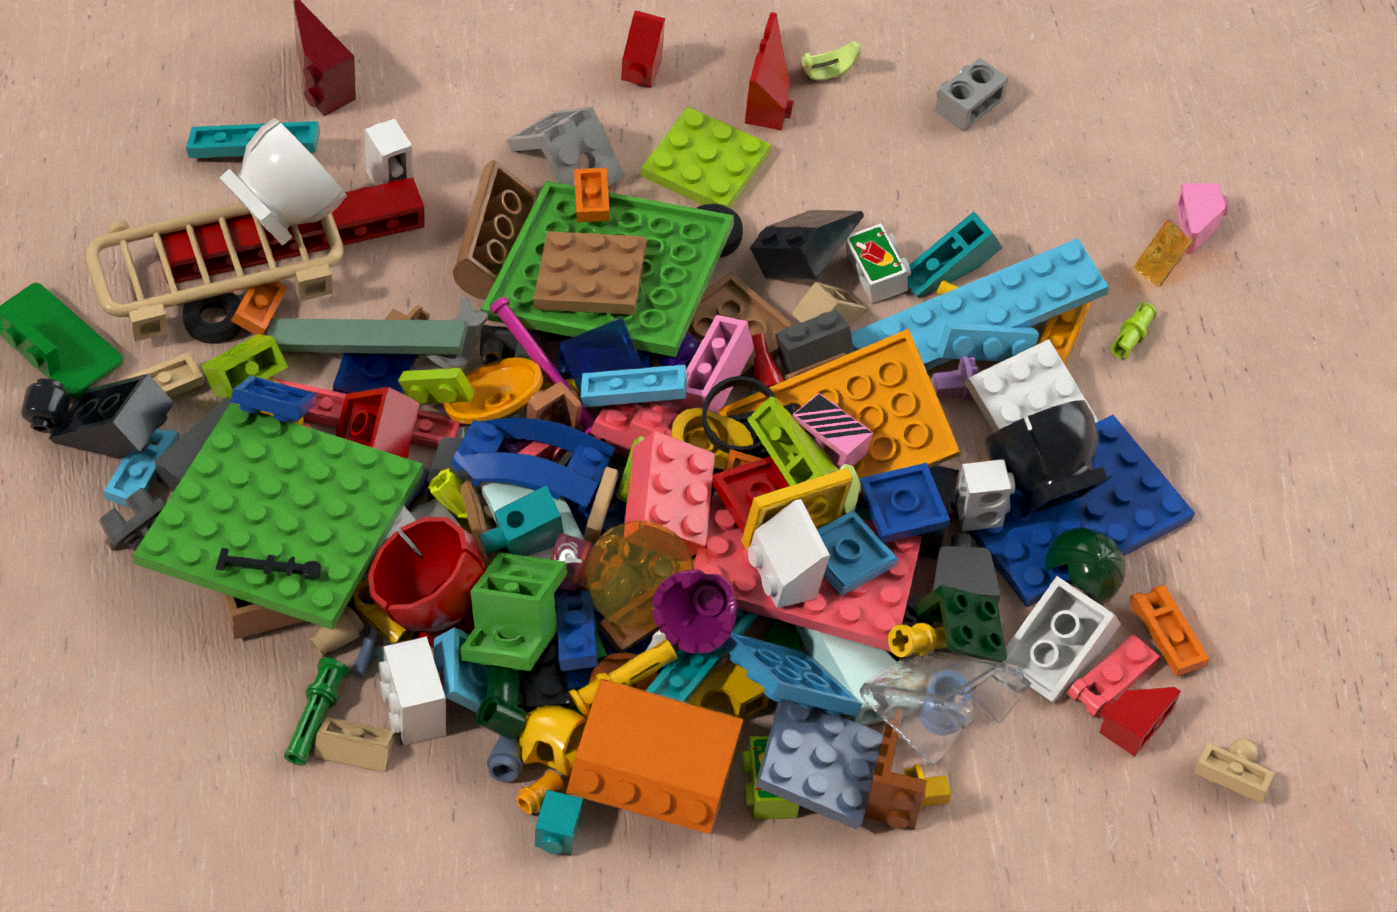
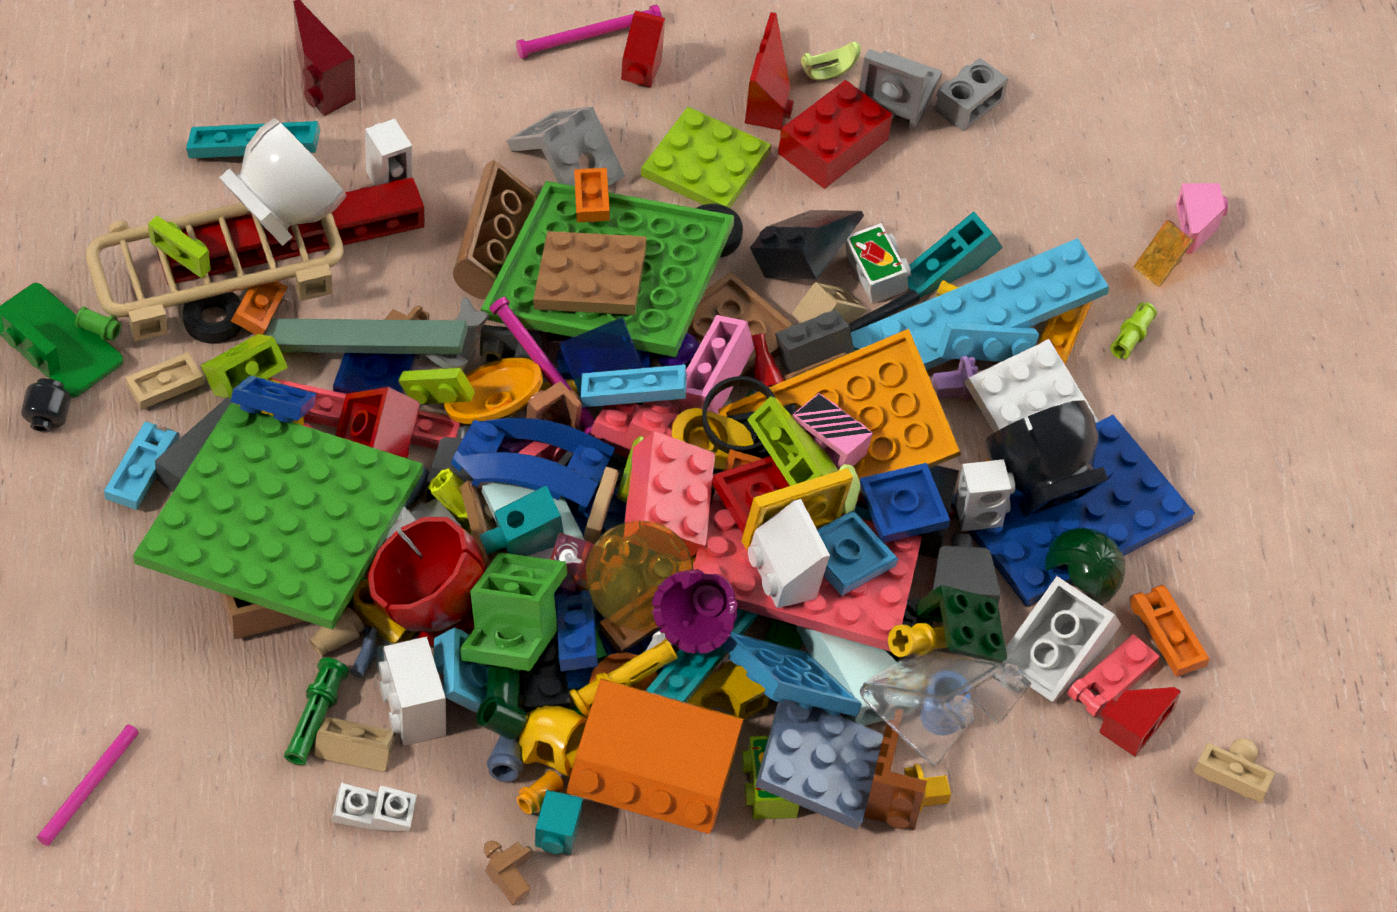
black slope [49,373,174,457] -> none
flat silver hips [99,488,165,551] -> none
black piece [216,548,322,580] -> none
none -> dark pink bar [37,724,139,846]
none -> bright green pin [75,306,122,342]
none -> lime plate [148,215,211,278]
none -> white slope [331,783,417,831]
none -> medium nougat piece [483,840,533,905]
none -> dark pink bar [516,4,662,59]
none -> red brick [778,80,893,189]
none -> black bar [848,290,920,332]
none -> light grey bracket [859,49,942,130]

